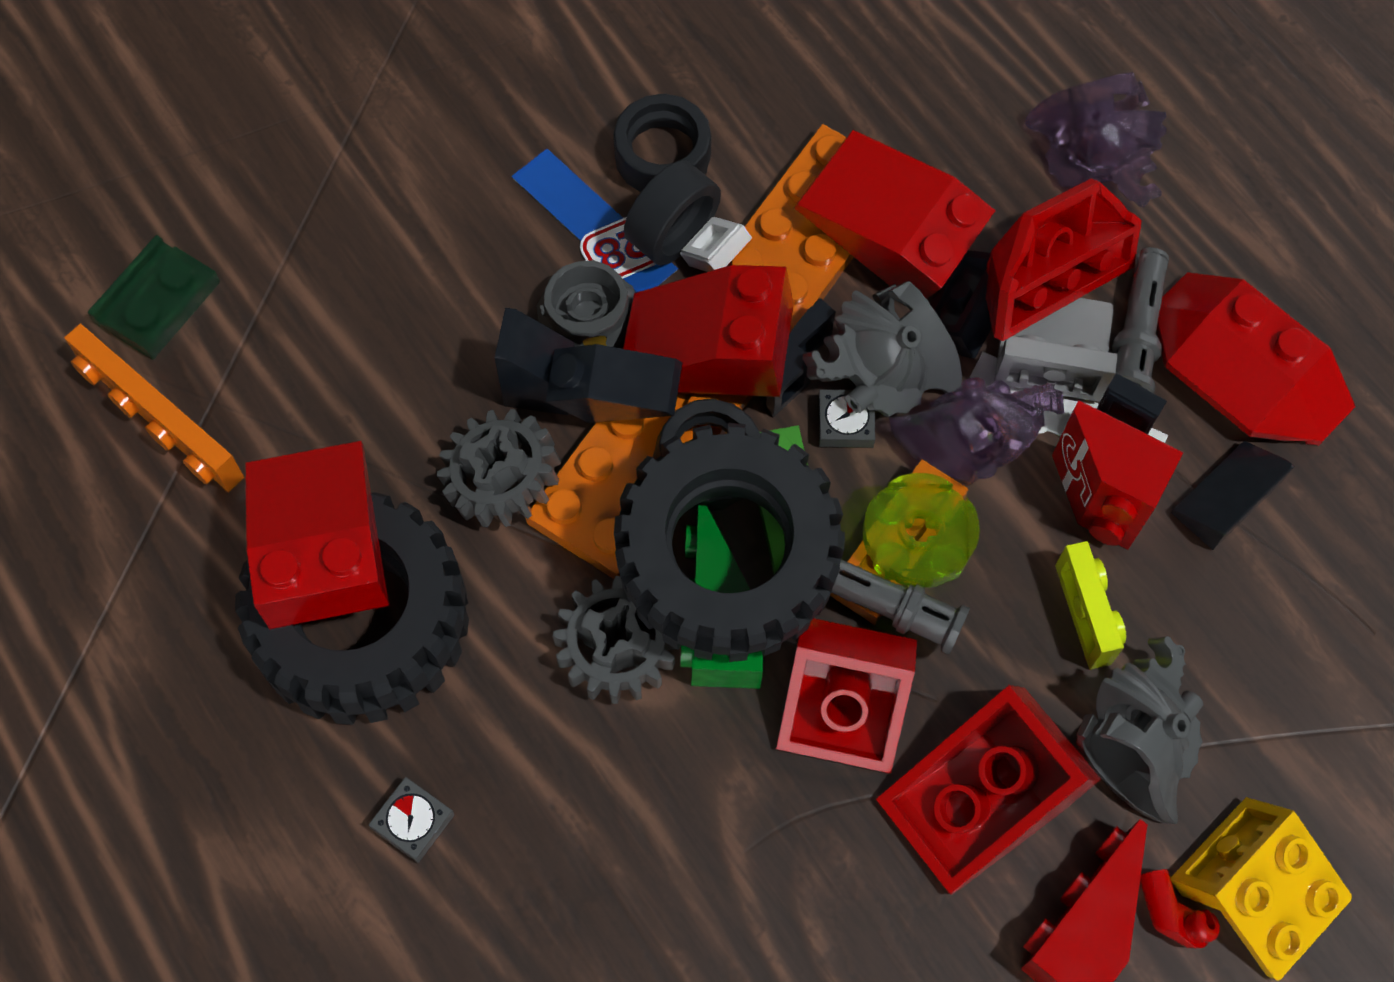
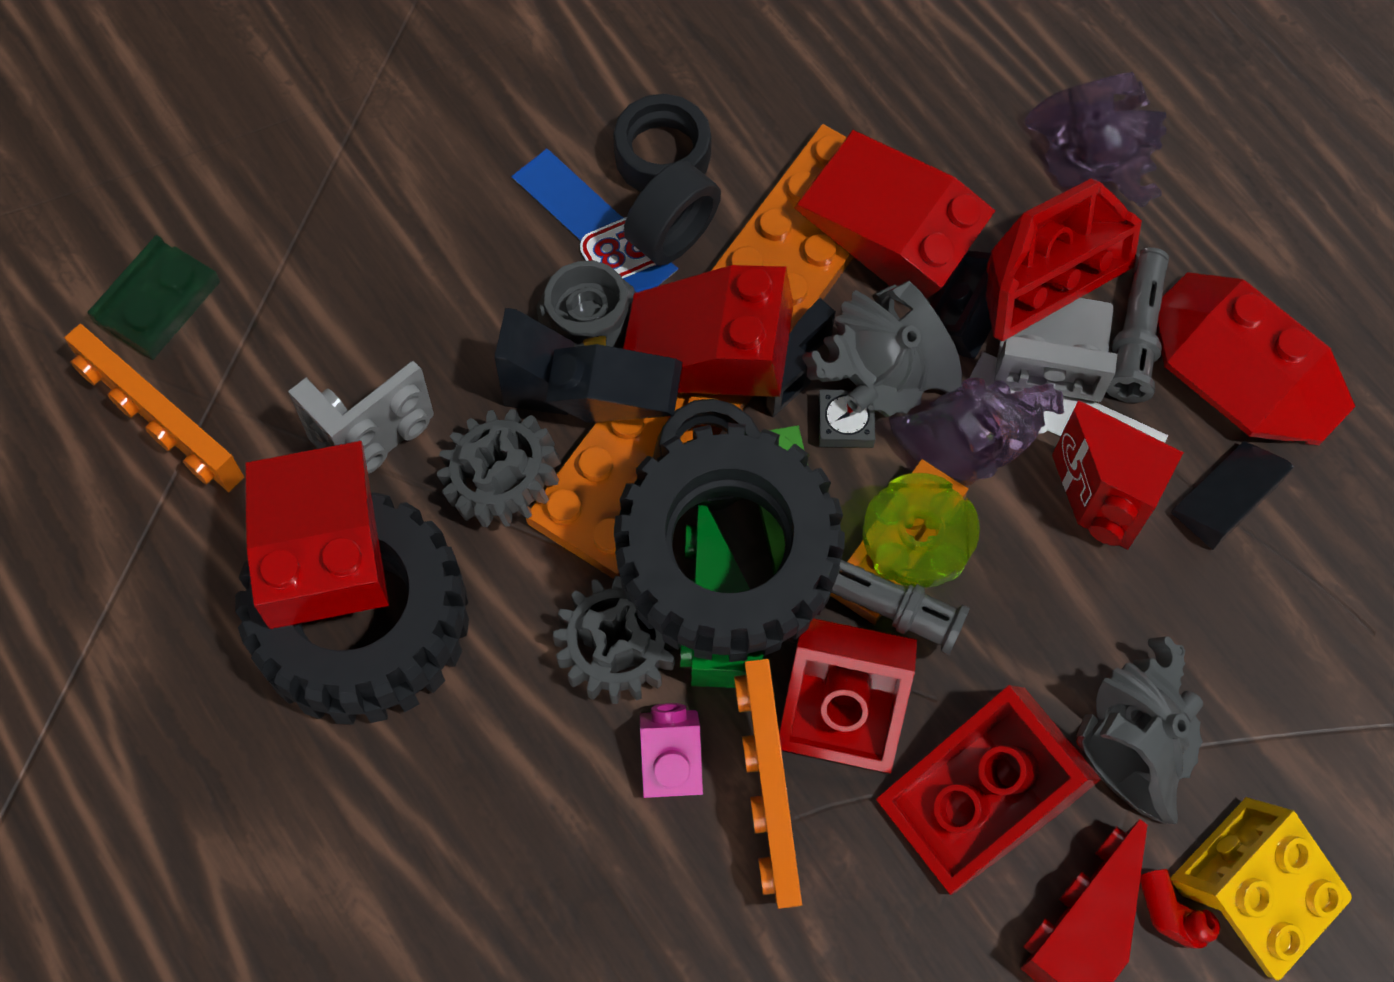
tile [369,777,455,863] -> none
white tile [680,217,752,272] -> none
neon yellow plate [1055,541,1126,670] -> none
black tile [1097,373,1167,434] -> none
none -> light grey bracket [288,361,434,474]
none -> dark pink bracket [640,703,703,798]
none -> orange plate [734,659,802,909]

